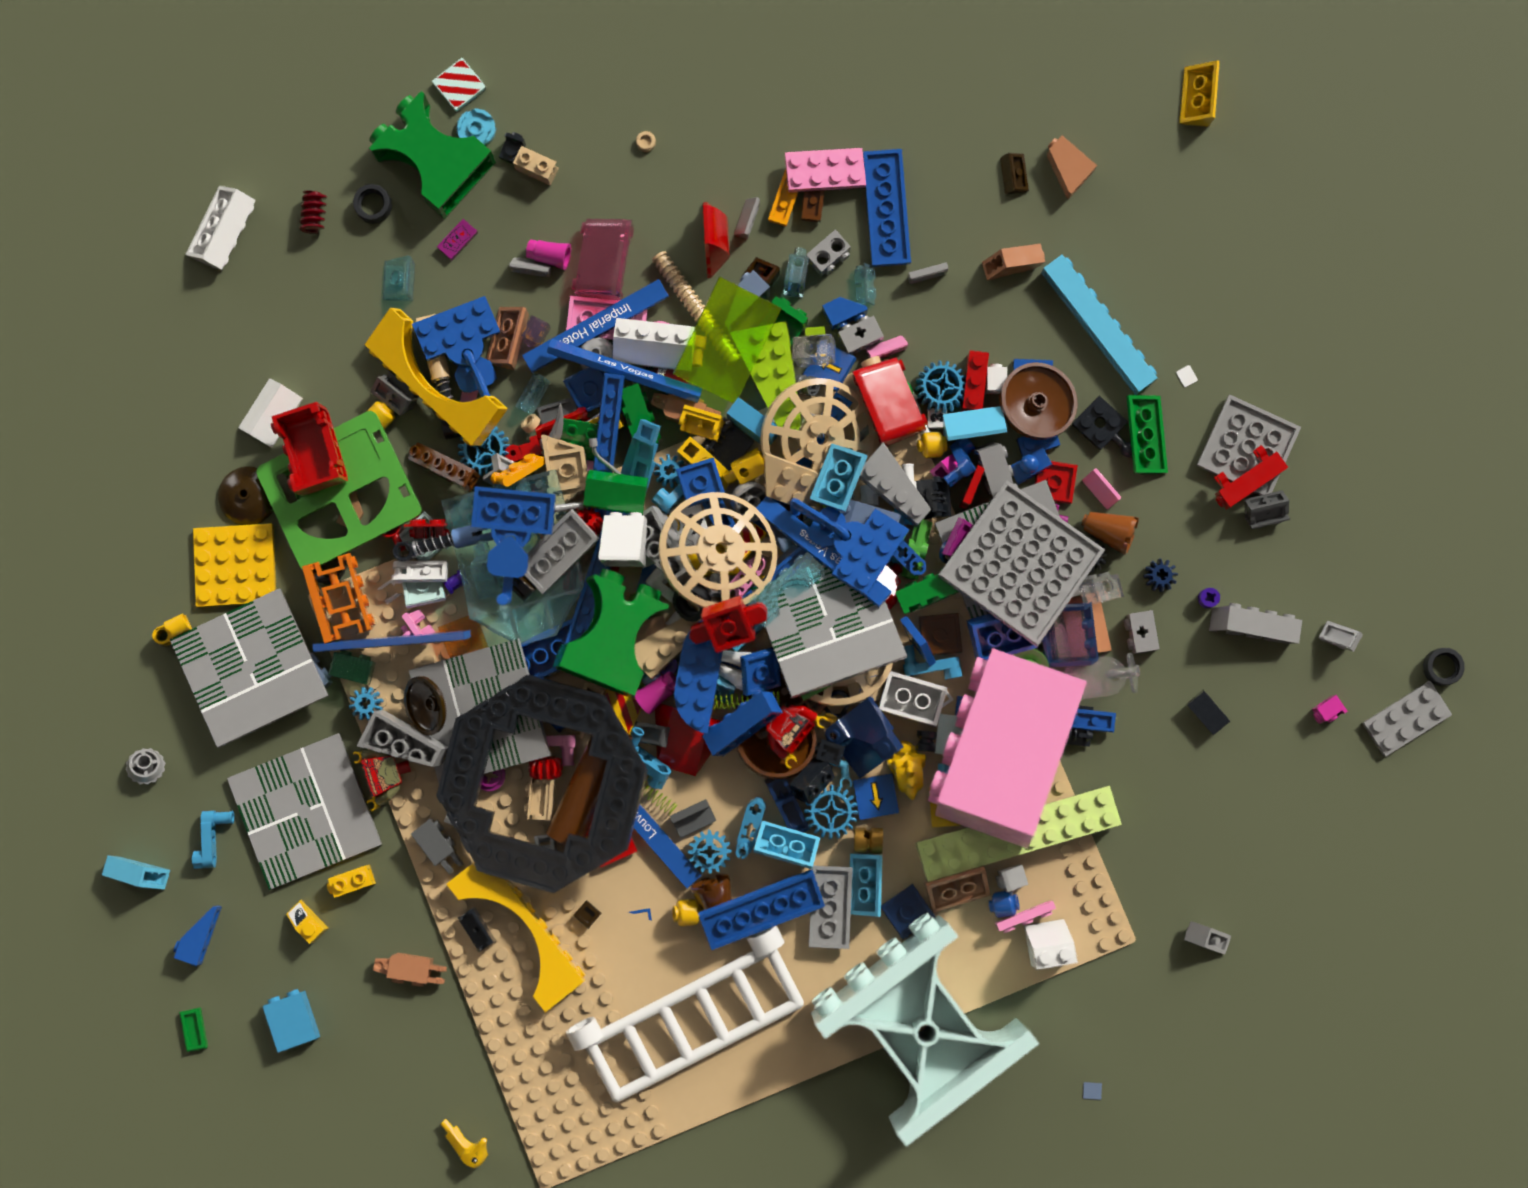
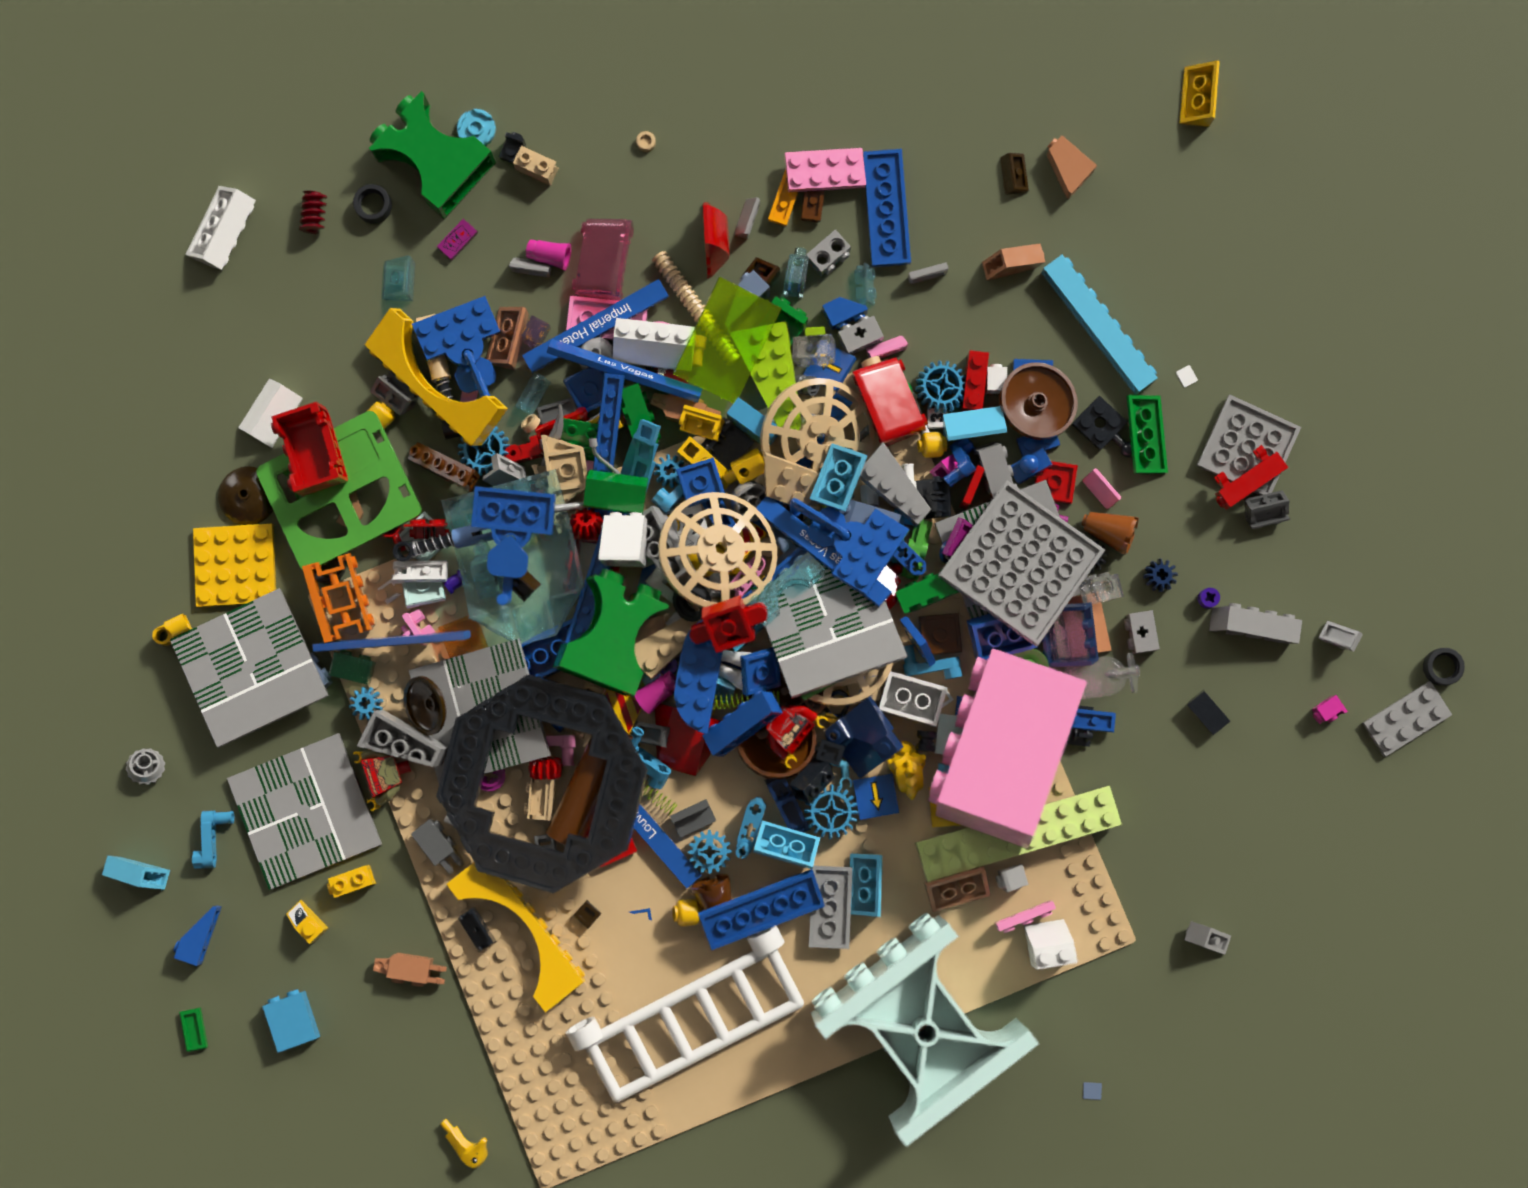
tile [432,58,487,112] -> none
light orange plate [490,454,546,487] -> none
light grey plate [525,509,600,594] -> none
pearl gold wheel [854,827,883,854] -> none
dark blue tile [881,883,936,940] -> none
blue head [989,891,1020,918] -> none

